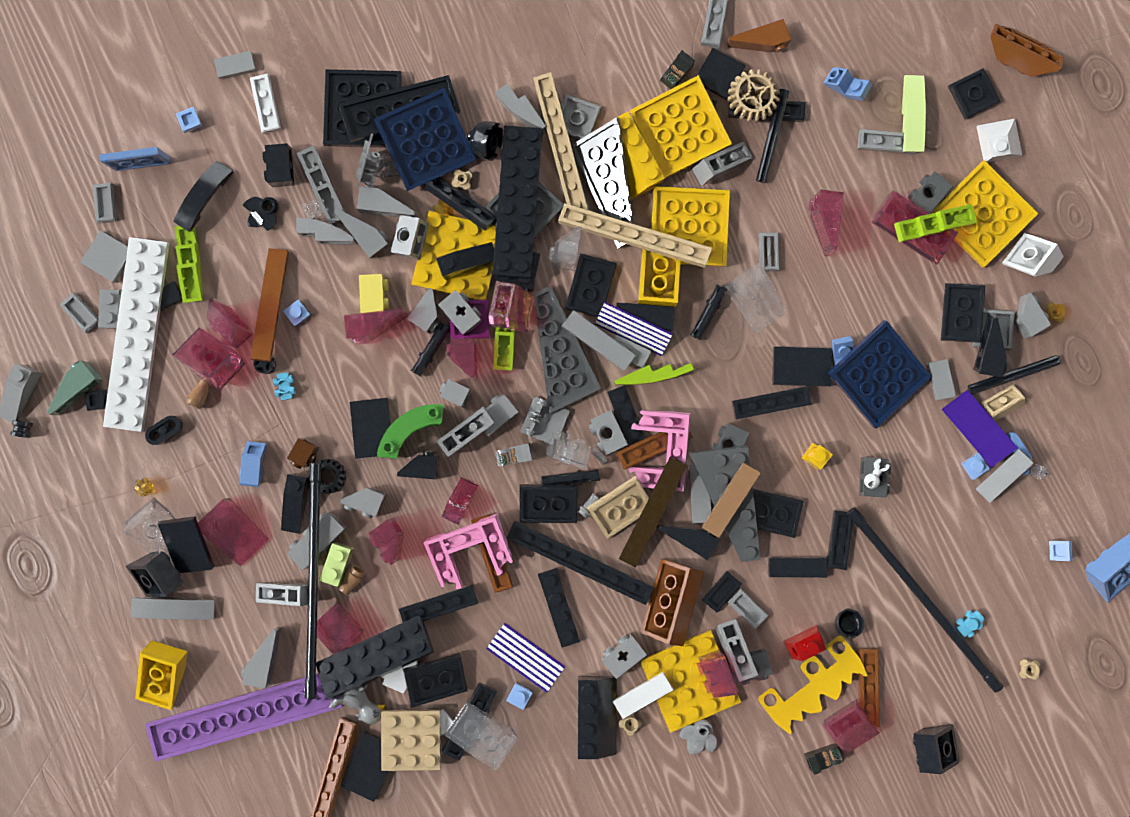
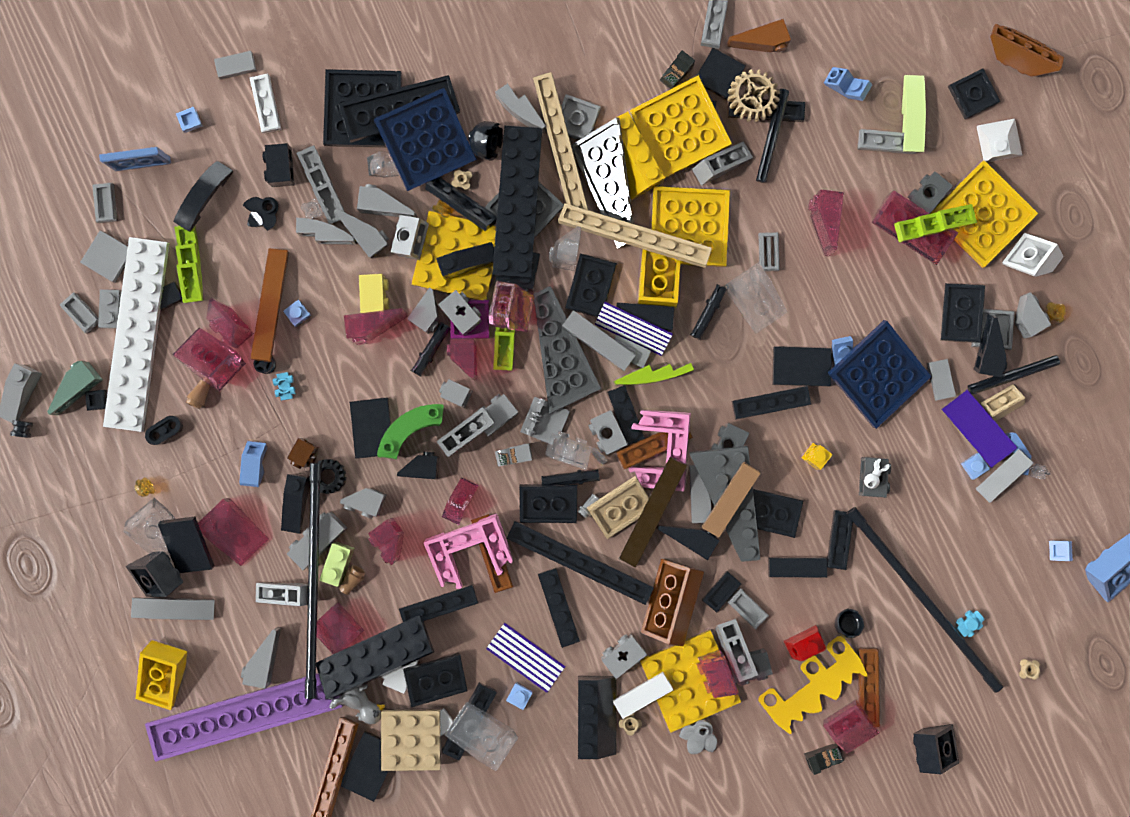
light grey hinge [355,134,381,187] -> none

